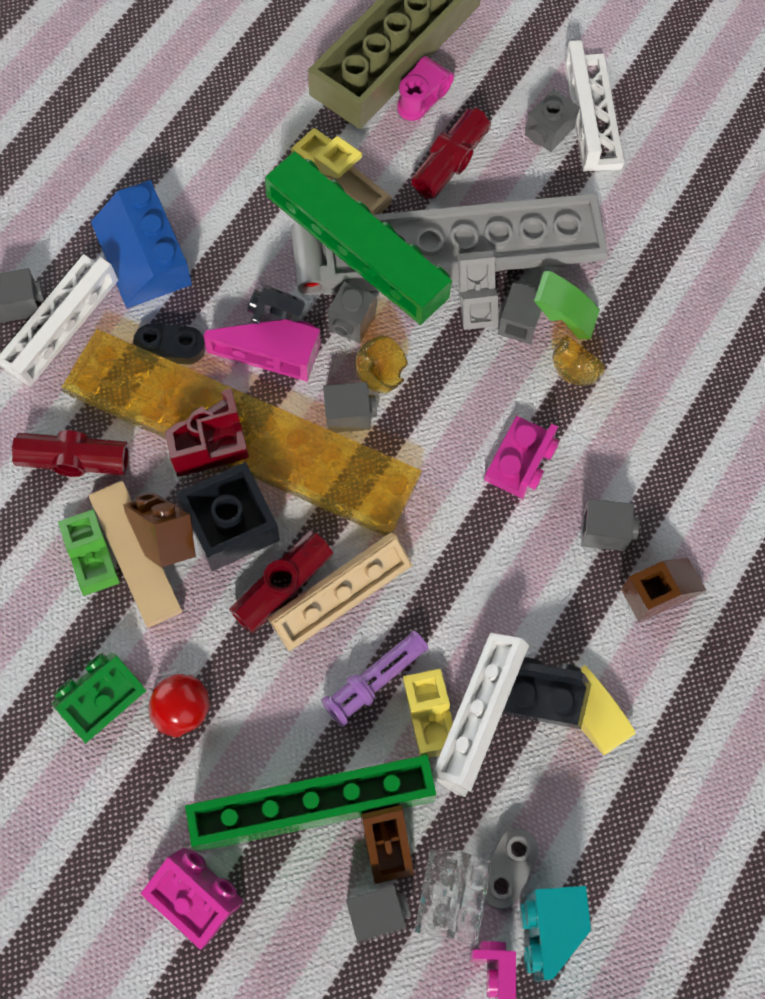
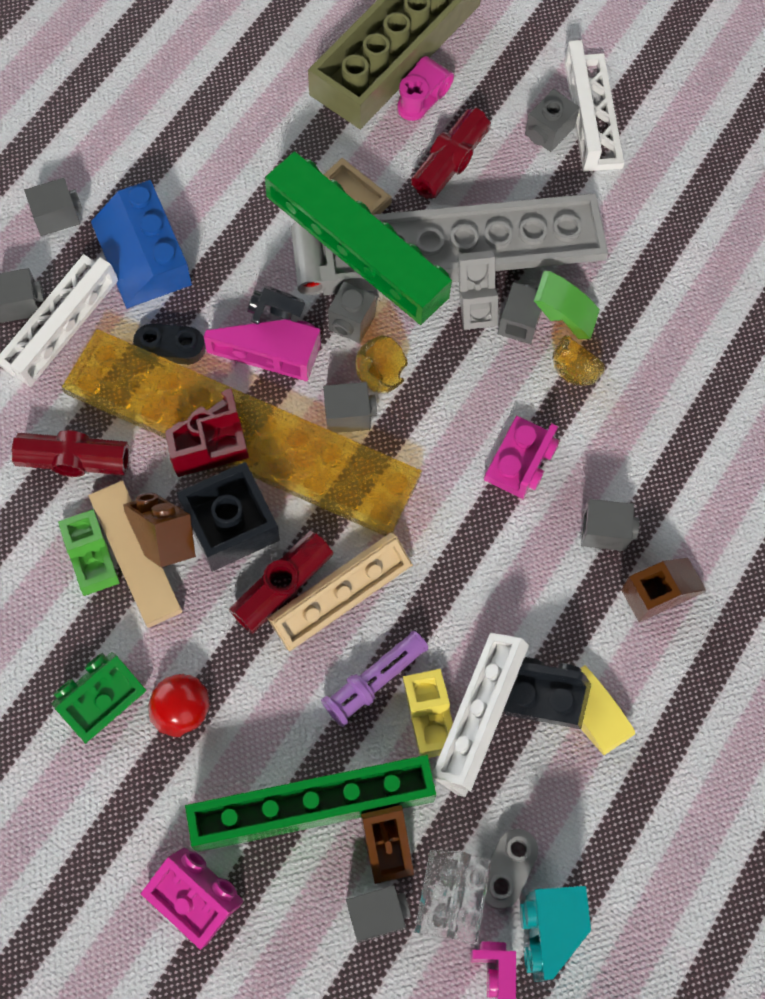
light yellow slope [291,128,362,178] -> none
none -> dark grey brick [24,178,82,236]

